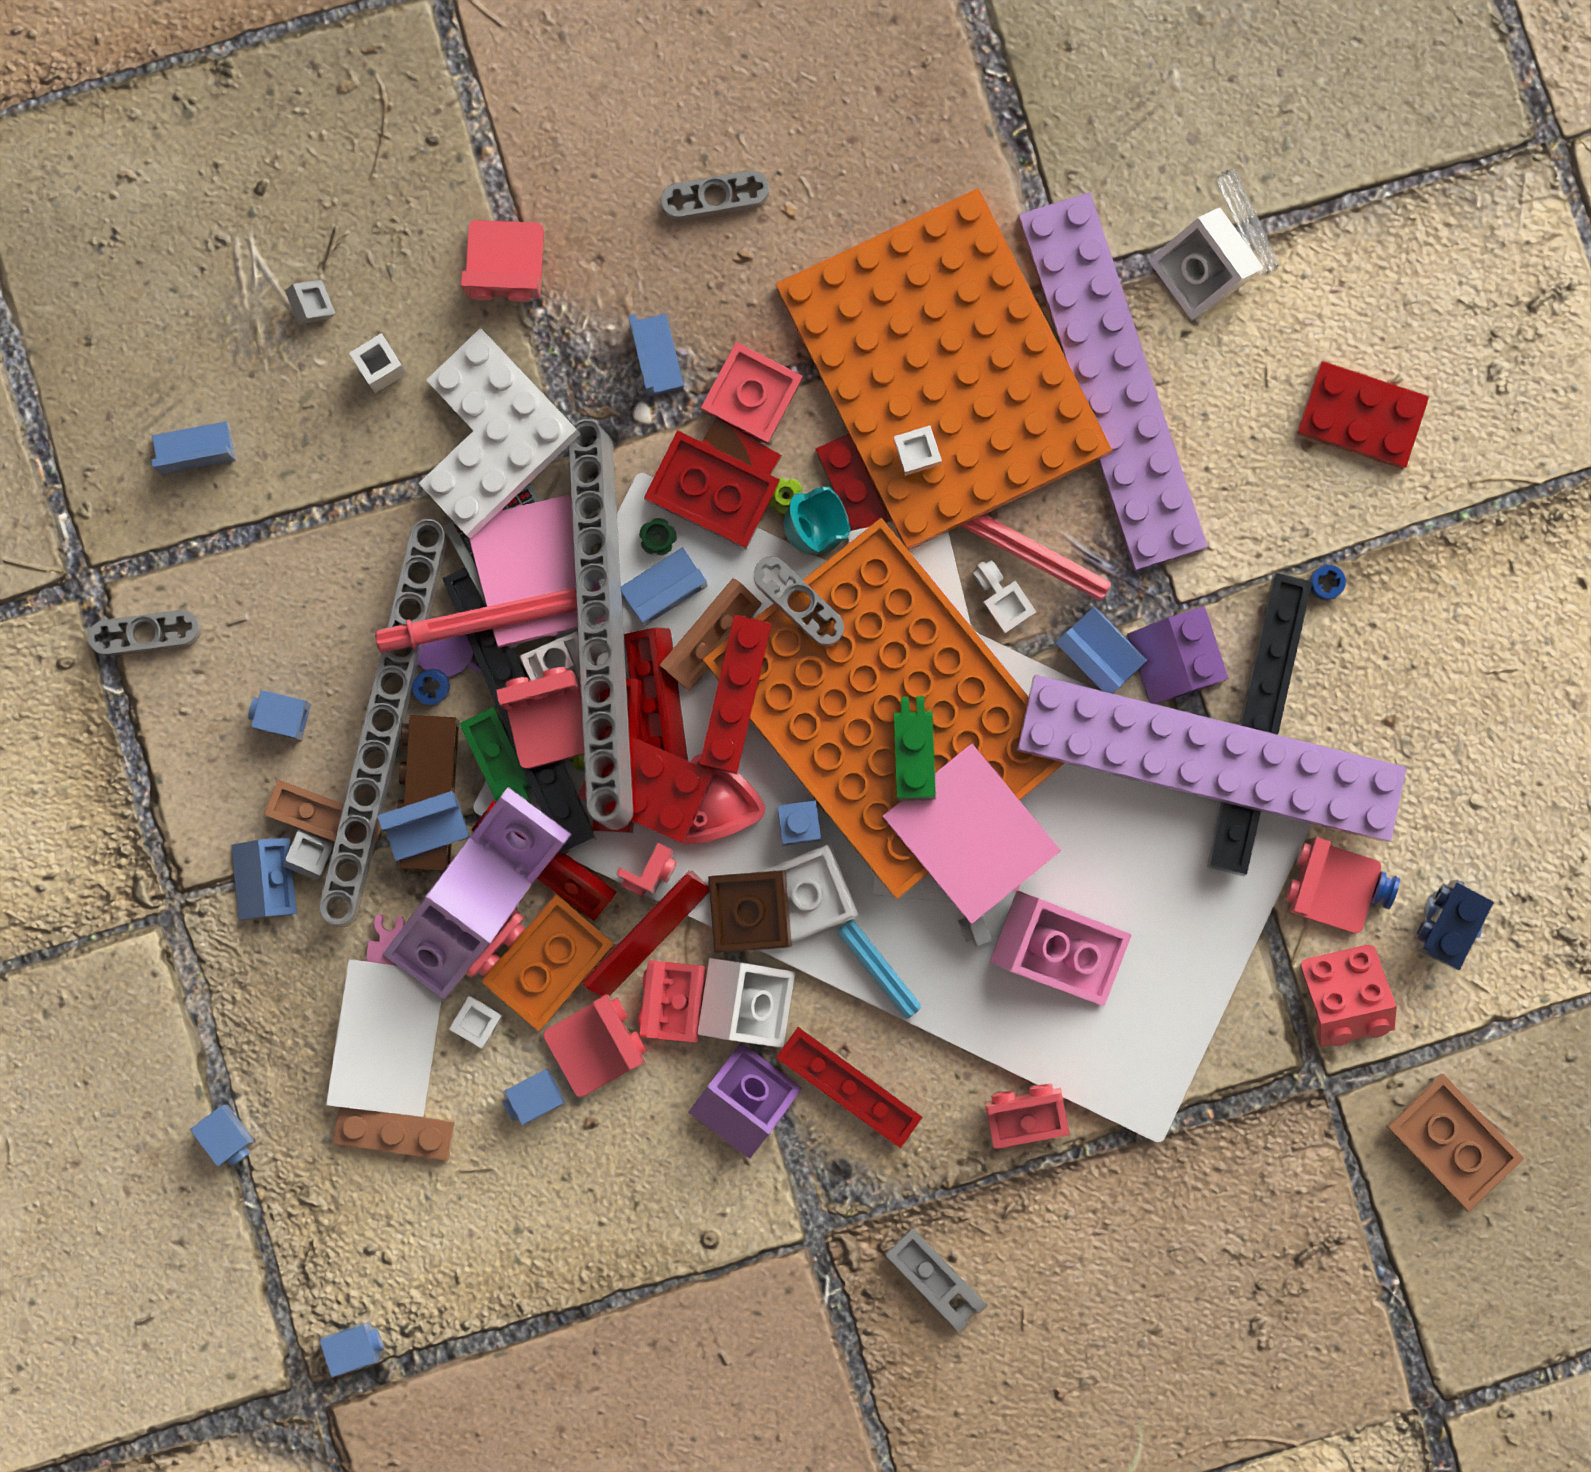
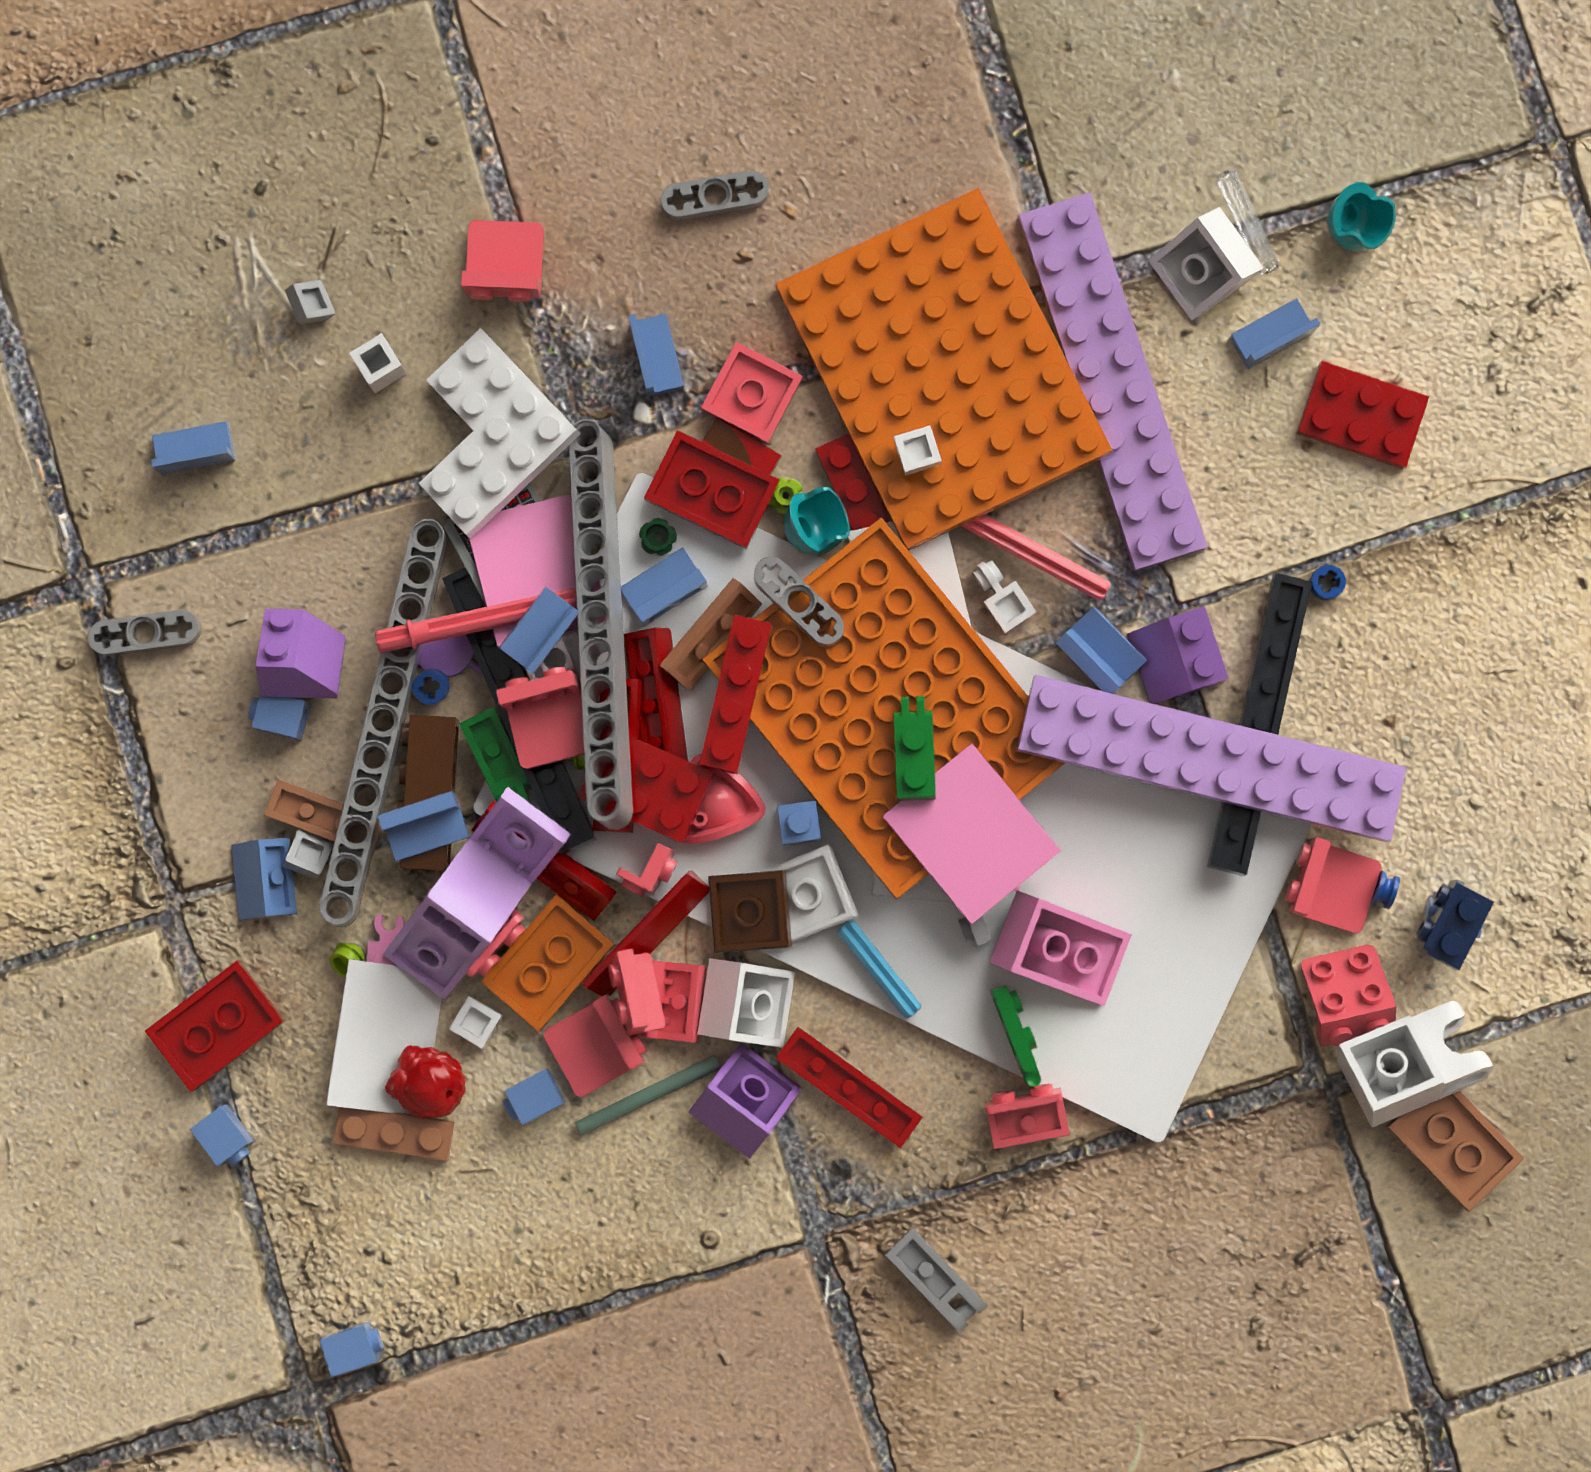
none -> red plate [145,960,285,1092]
none -> medium lavender slope [255,609,346,699]
none -> lime plate [329,942,365,978]
none -> red hair [385,1045,466,1119]
none -> medium blue panel [499,586,579,674]
none -> sand green bar [576,1055,721,1136]
none -> coral bracket [608,949,665,1036]
none -> green hinge [990,985,1041,1087]
none -> medium blue panel [1230,298,1320,369]
none -> teal helmet [1327,182,1396,252]
none -> white brick [1337,1001,1494,1128]

